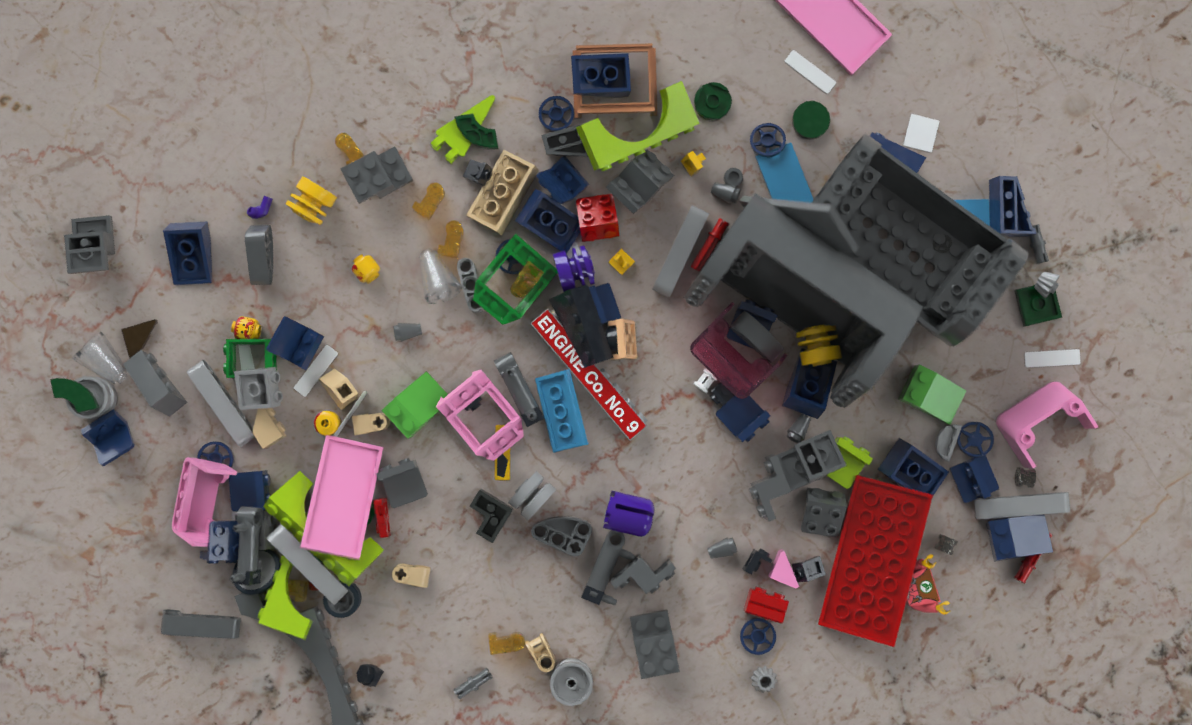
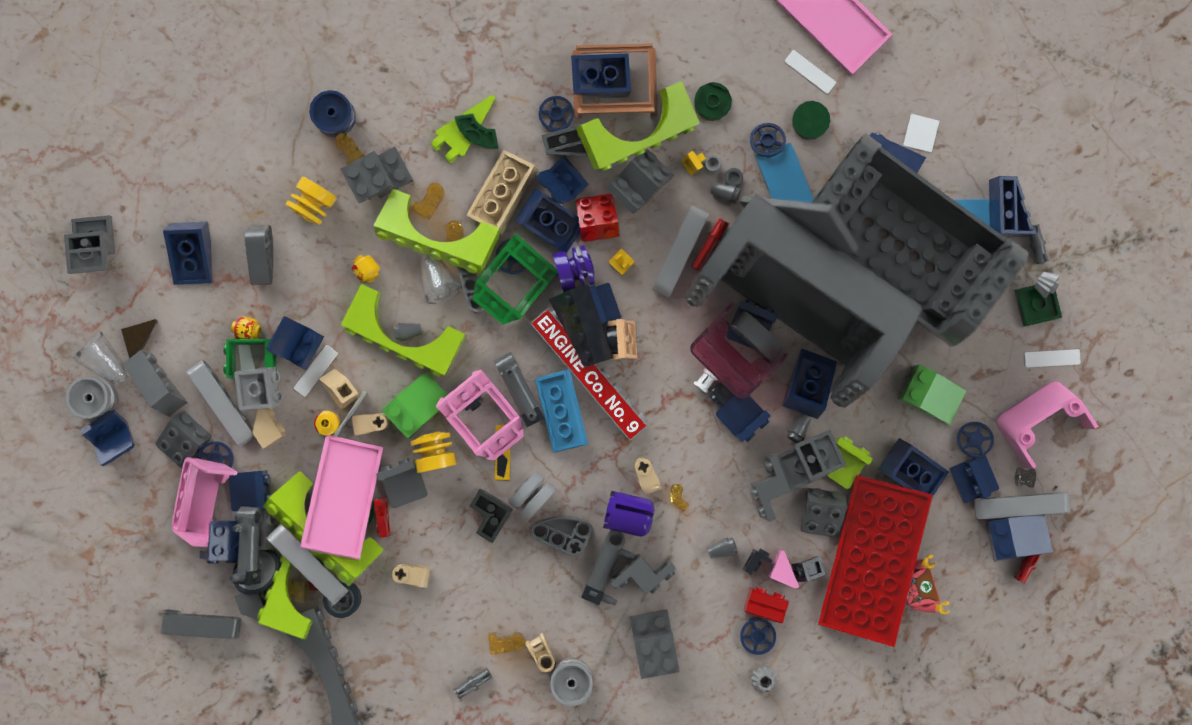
dark green tile [50,378,99,413] -> none
dark purple arm [247,196,273,219] -> none
black piece [356,664,384,687] -> none
black bracket [463,159,492,186] -> none
clear yellow leg [510,261,544,298] -> none
yellow wheel [795,325,842,366] -> none
clear smoke wheel [934,534,958,555] -> none
light grey plate [935,424,962,462] -> none
none -> dark grey bracket [156,411,212,468]
none -> dark blue wheel [309,90,356,138]
none -> lime arch [341,284,467,377]
none -> lime arch [374,189,499,275]
none -> yellow wheel [410,432,457,473]
none -> tan piece [634,457,662,496]
none -> clear yellow arm [670,483,689,512]
none -> light grey plate [703,155,722,174]

